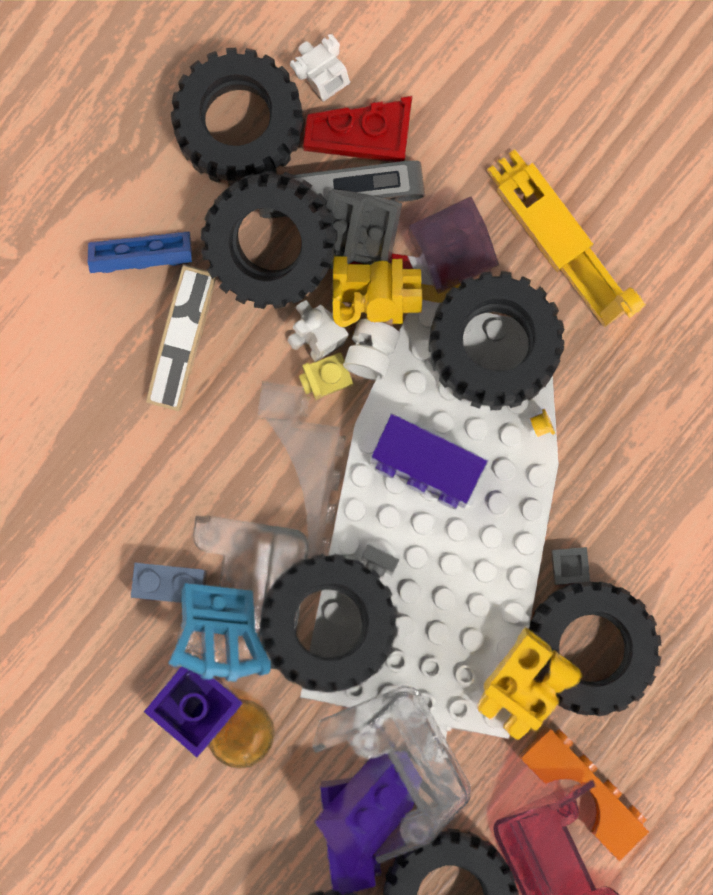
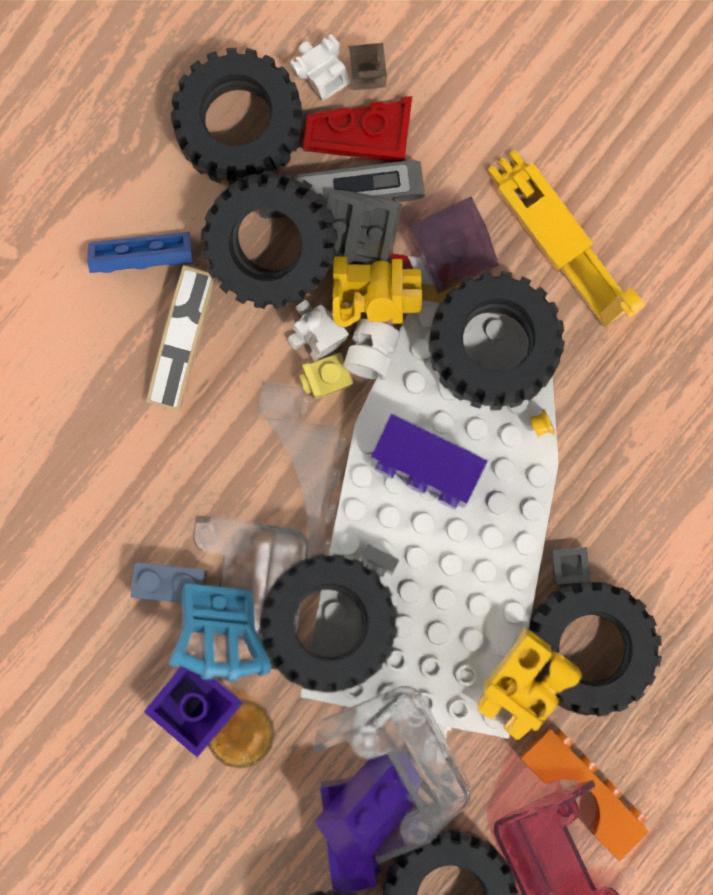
none -> clear smoke brick [349,42,387,91]

